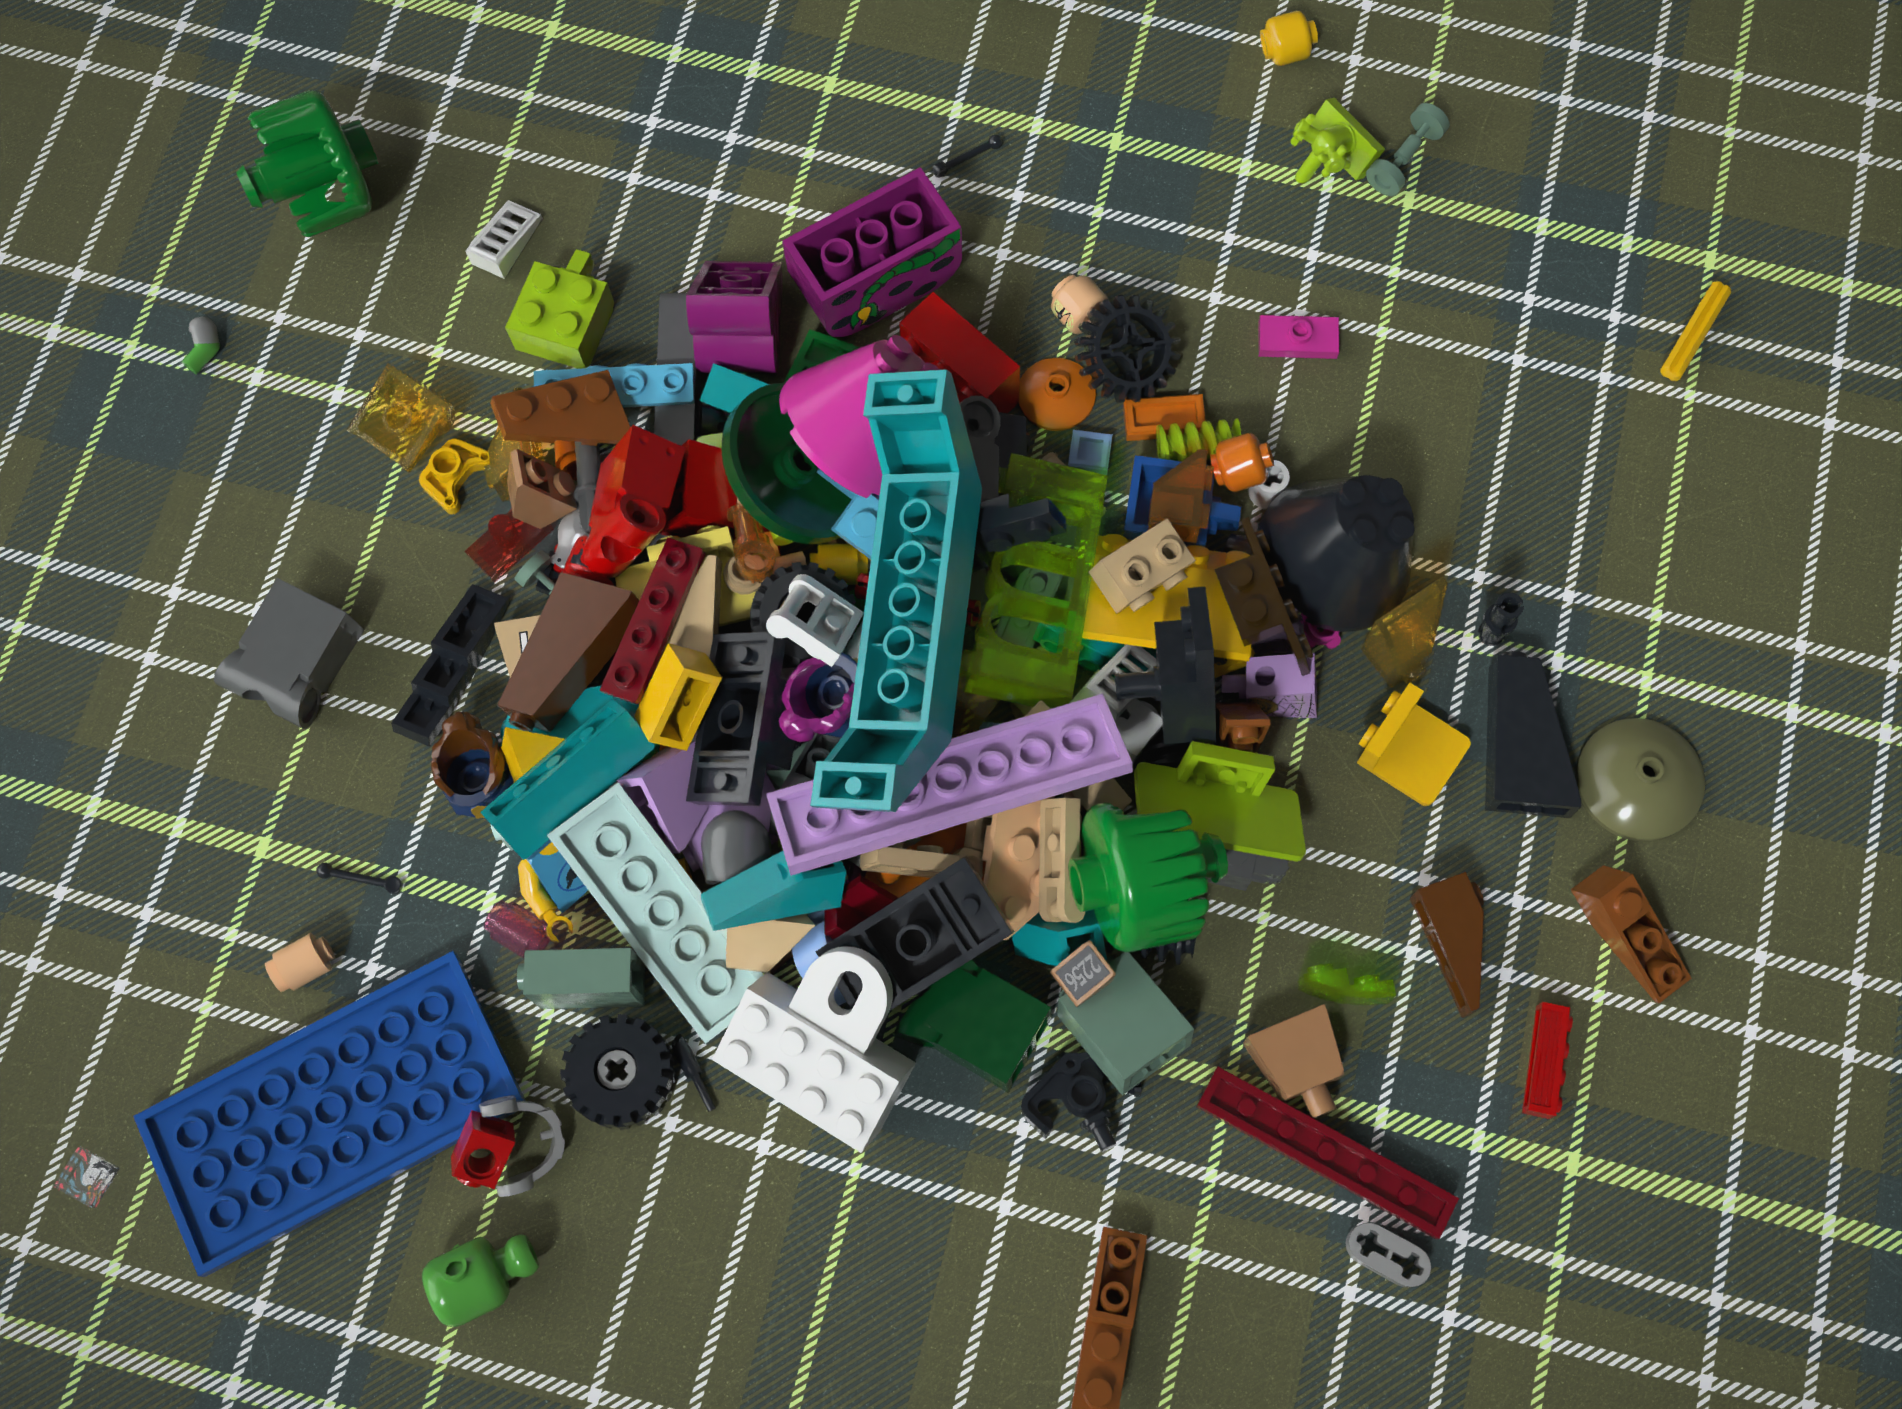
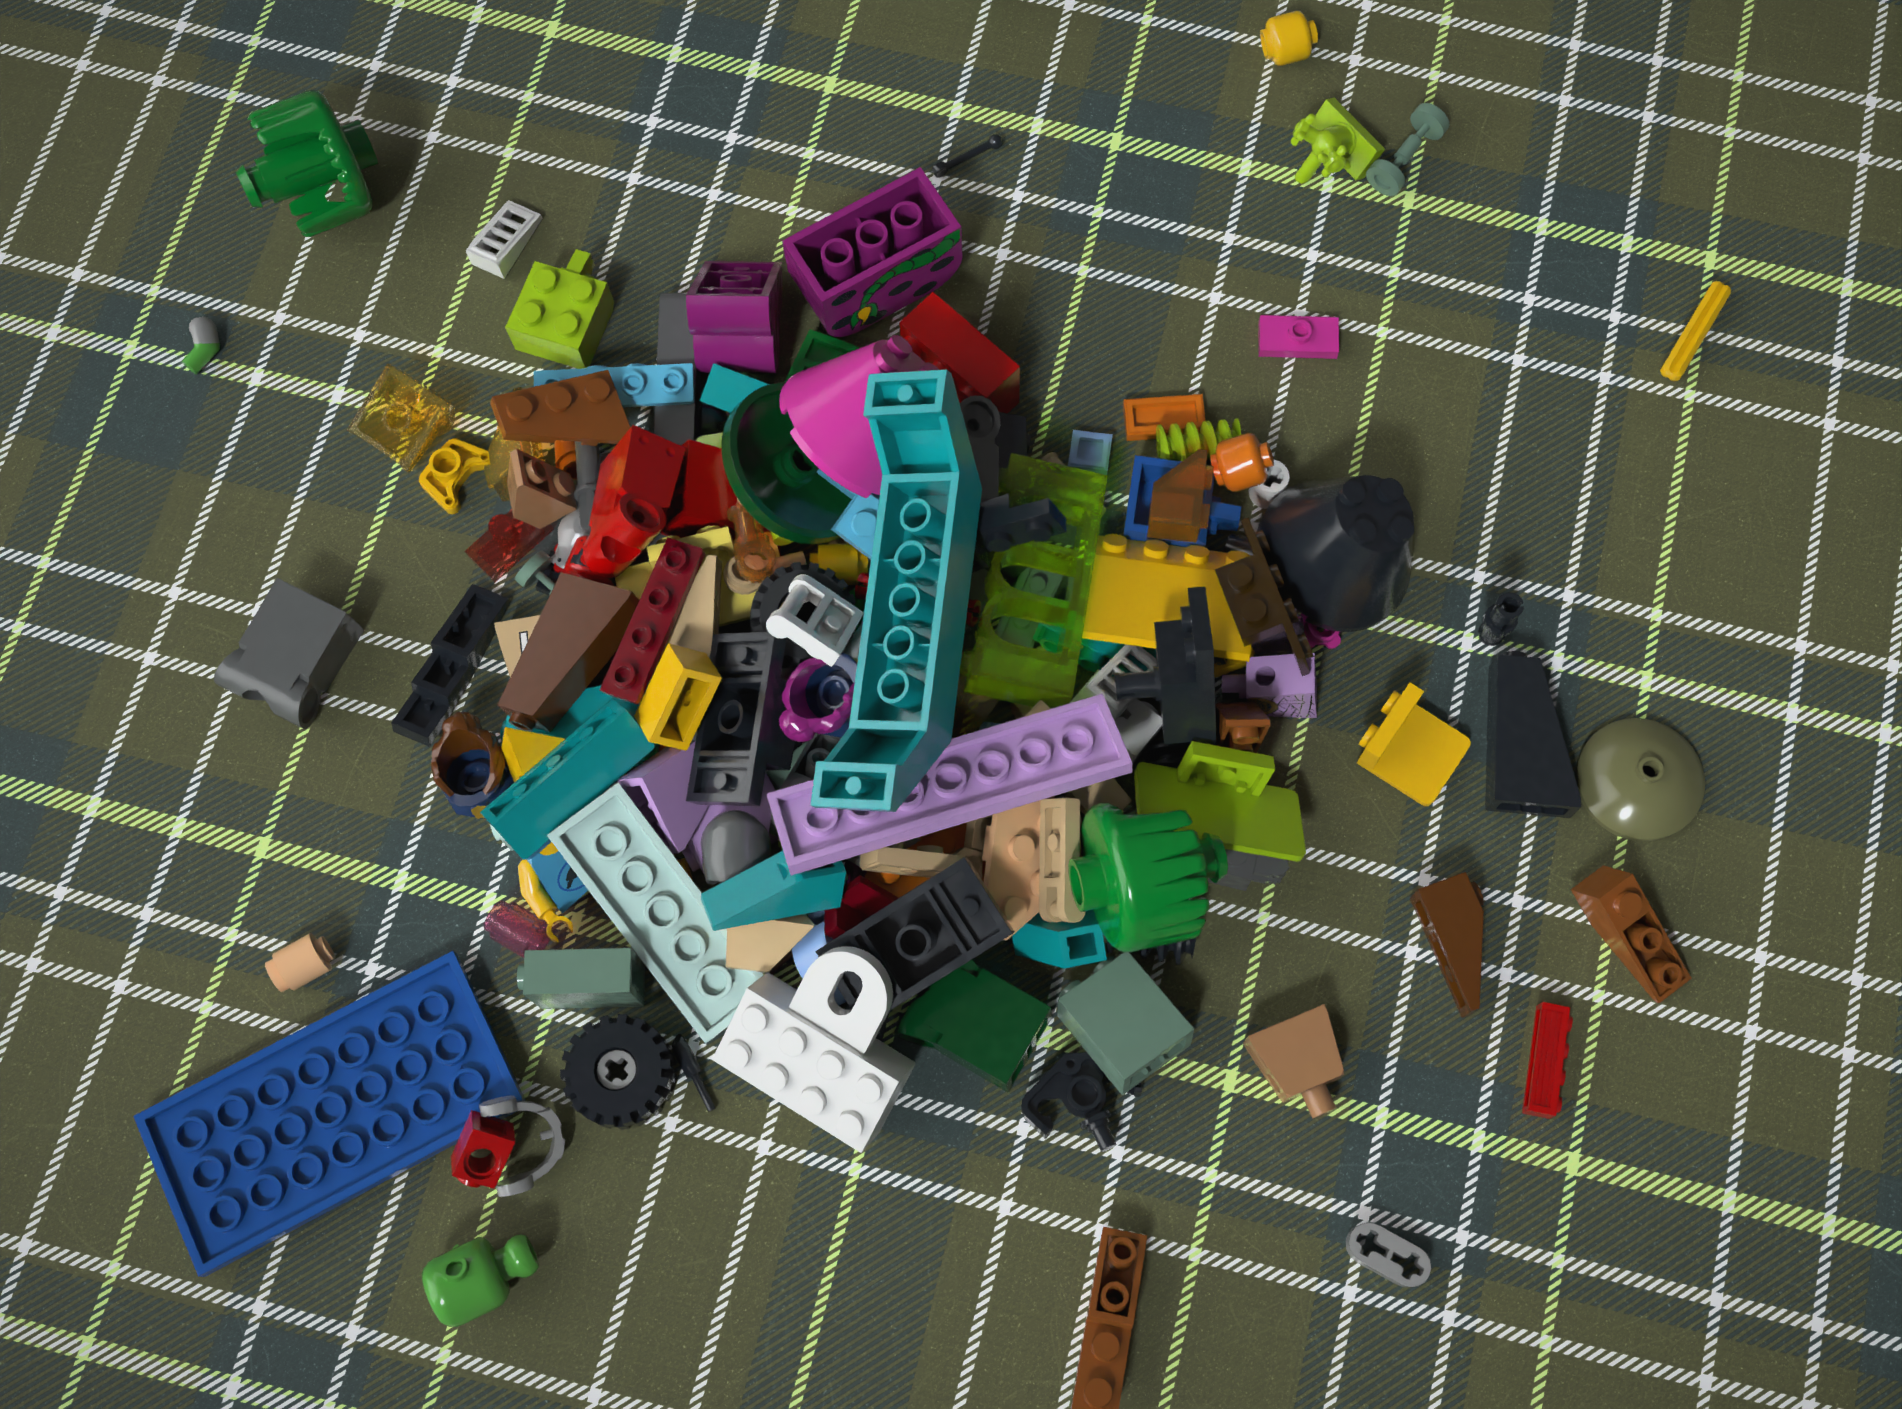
clear tile [53,1147,120,1208] -> none
black hinge [316,862,403,894] -> none
orange dish [1018,358,1096,431] -> none
slope [1050,940,1116,1007] -> none
light nougat head [1051,275,1108,334] -> none
black gear [1074,294,1181,403] -> none
tan brick [1089,519,1196,614] -> none
dark red plate [1196,1066,1459,1240] -> none
clear neon green slope [1297,963,1397,1005] -> none
clear yellow slope [1361,577,1448,688] -> none

